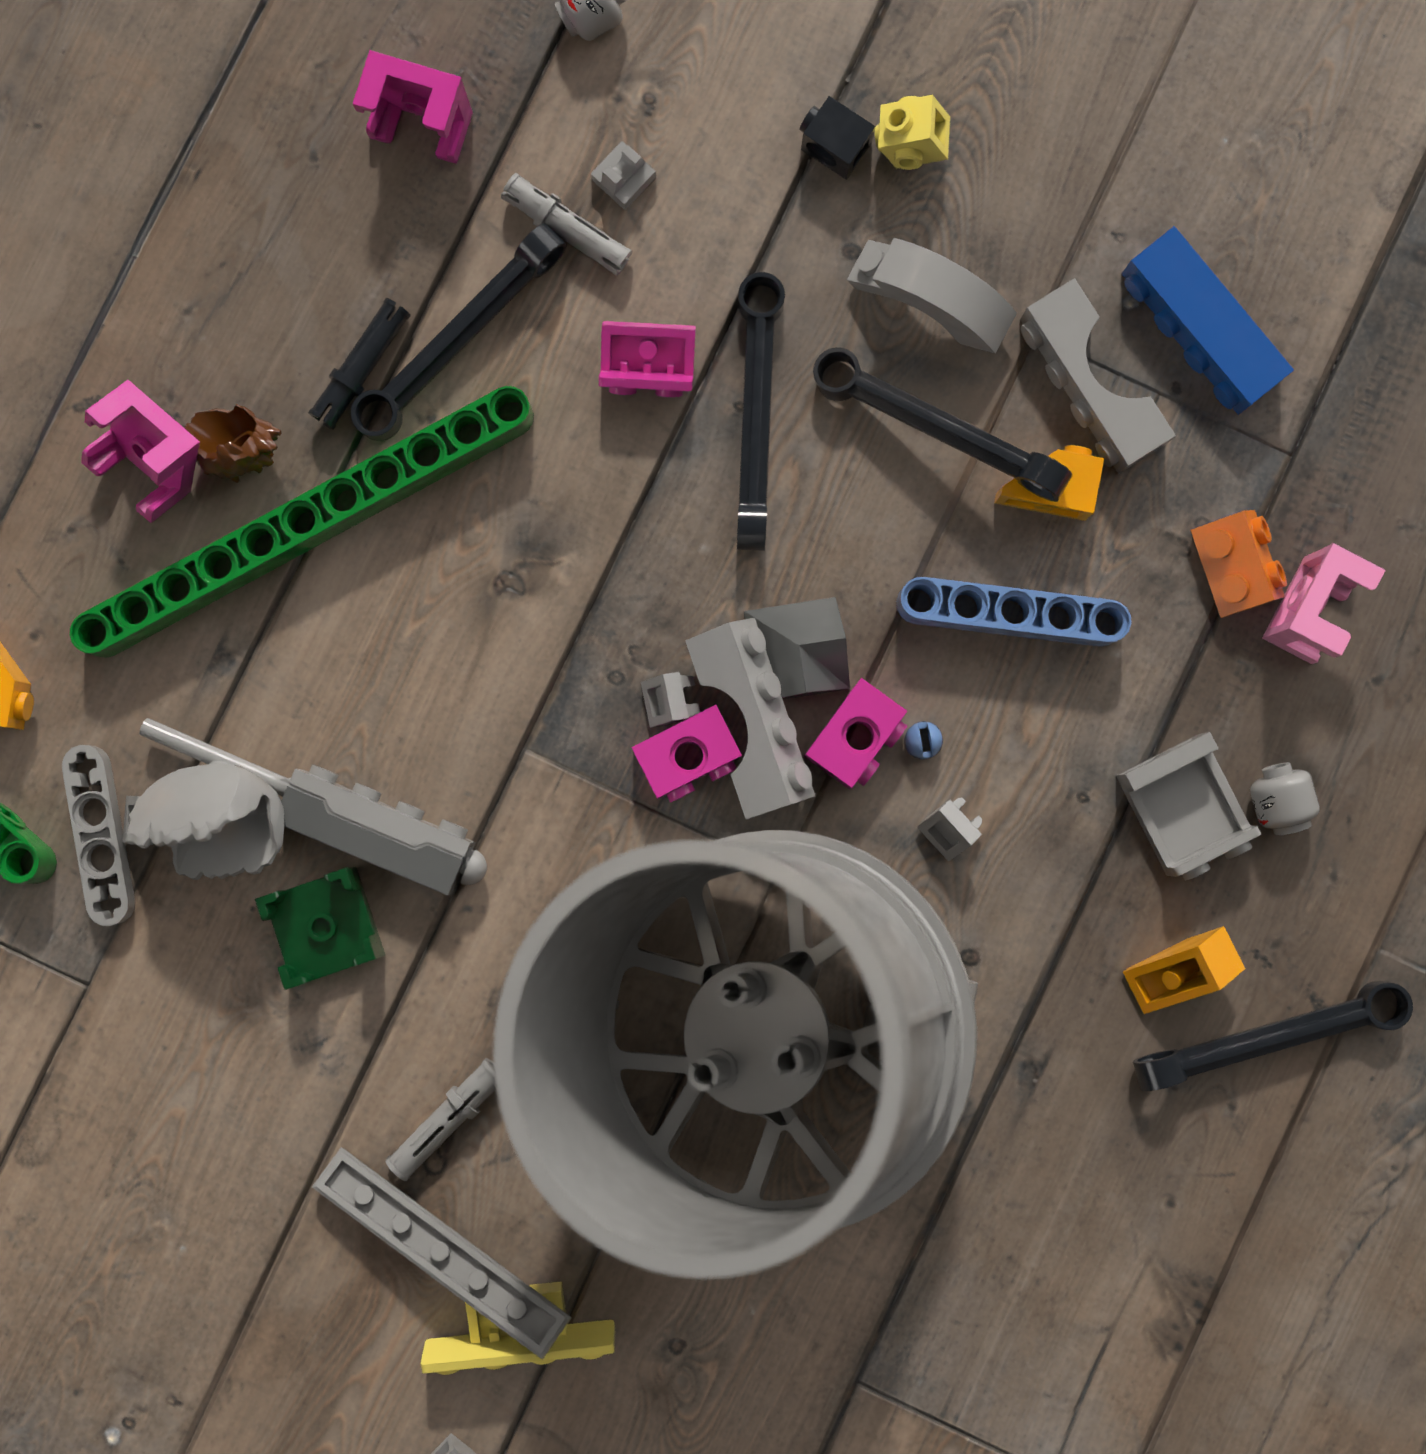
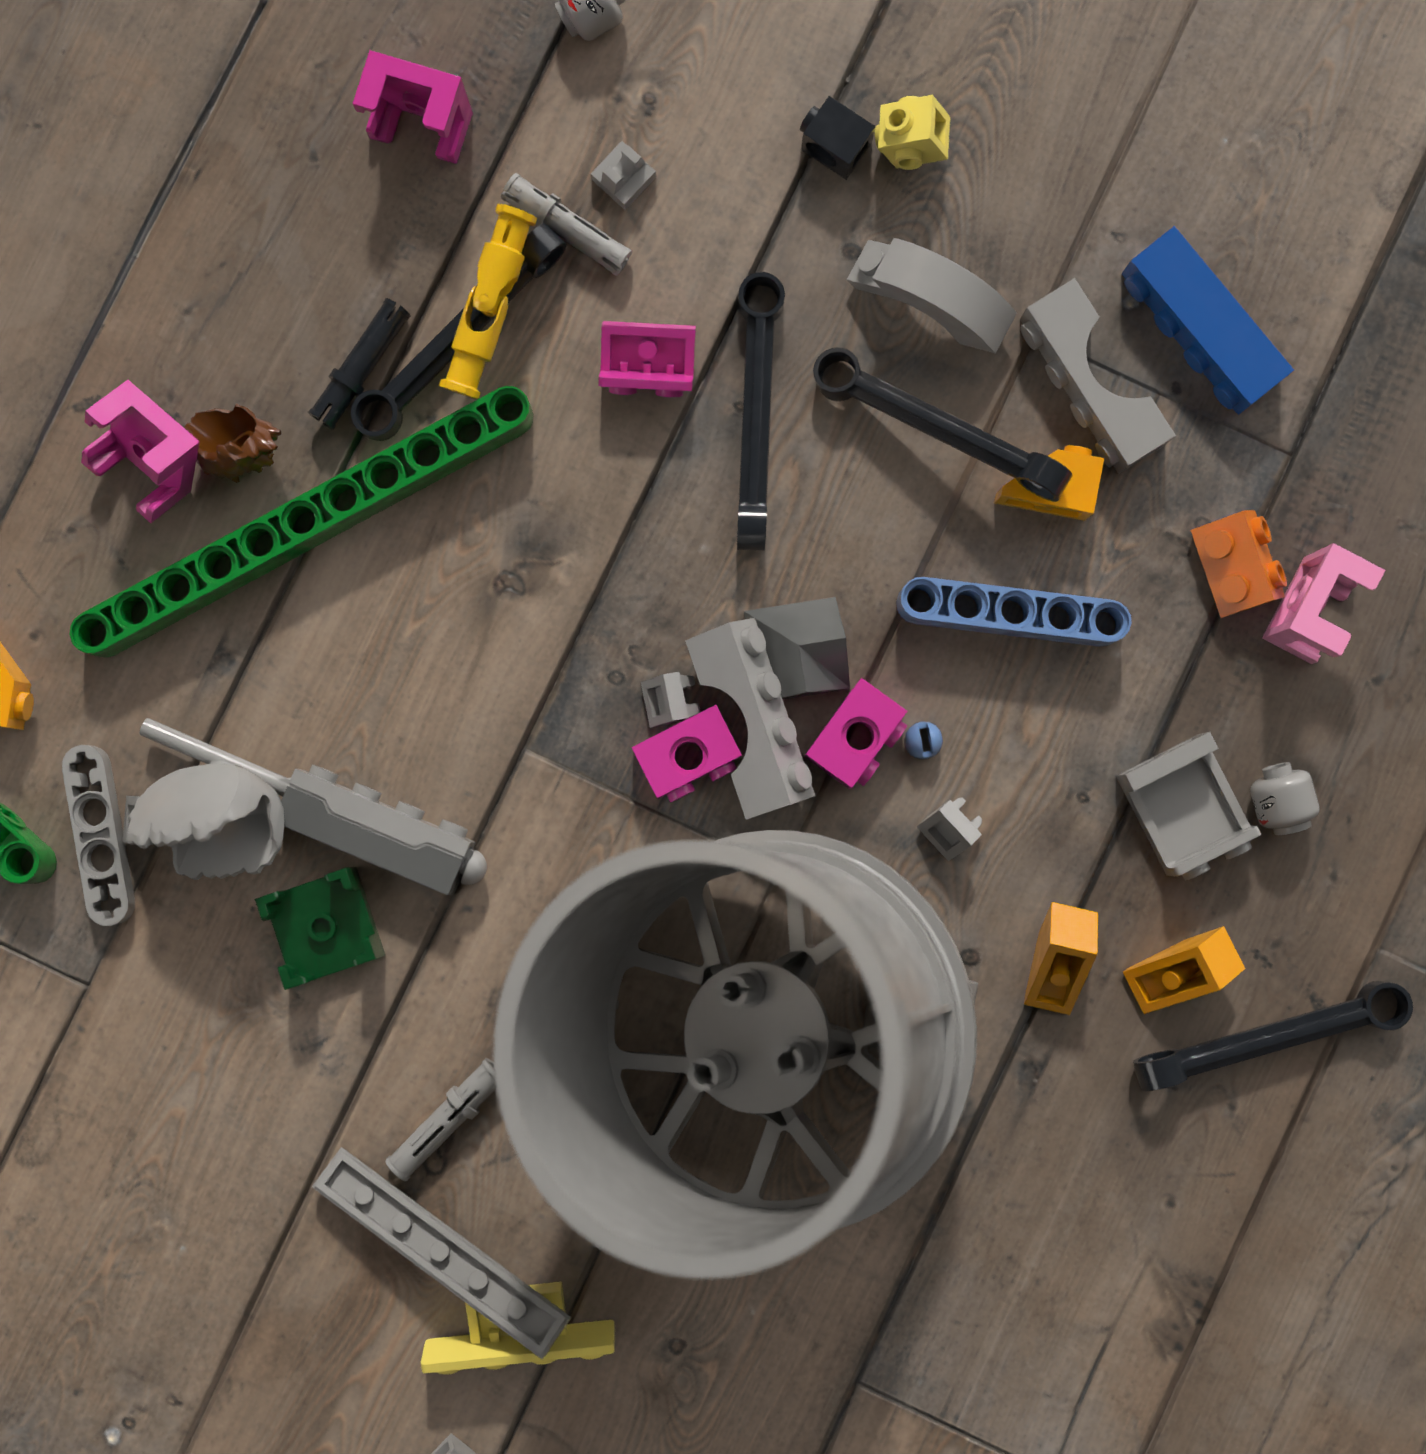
none -> yellow piece [439,204,537,399]
none -> light orange slope [1024,902,1098,1015]

